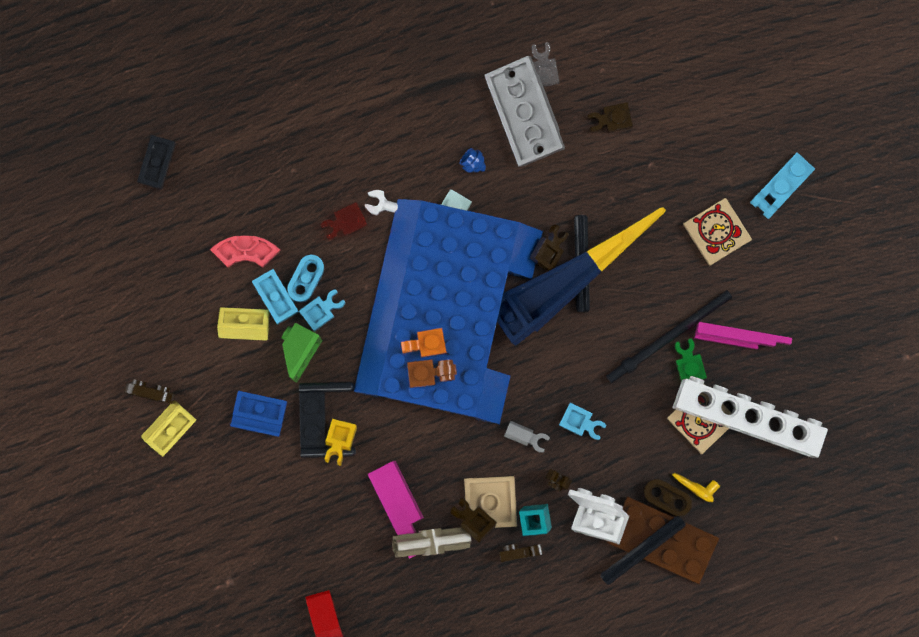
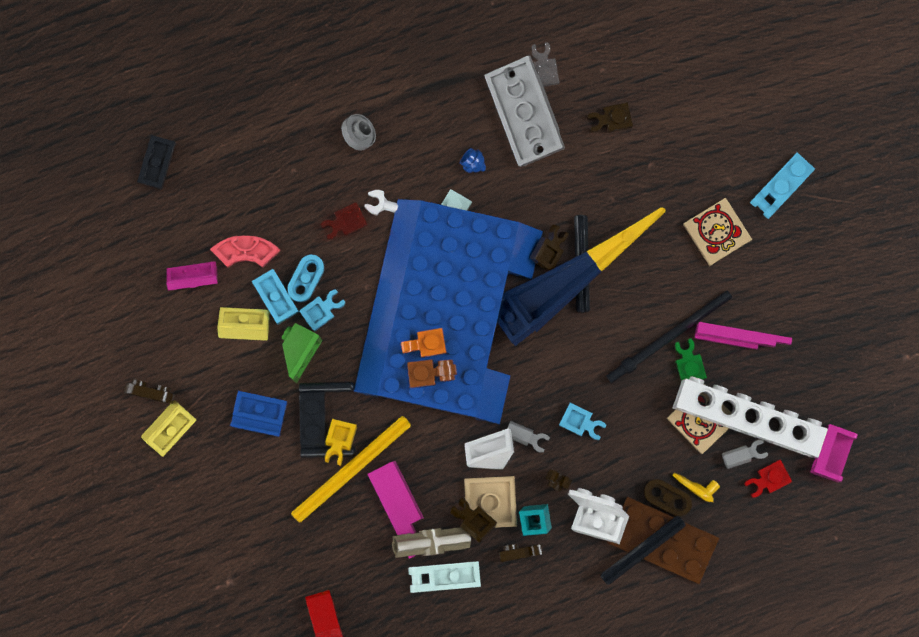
none -> dark pink plate [167,262,218,290]
none -> yellow axle [291,416,411,522]
none -> light grey plate [341,114,376,151]
none -> light aqua plate [408,561,481,593]
none -> white slope [464,428,514,469]
none -> light grey bar [722,440,768,469]
none -> red plate [744,459,792,498]
none -> dark pink panel [810,424,858,483]

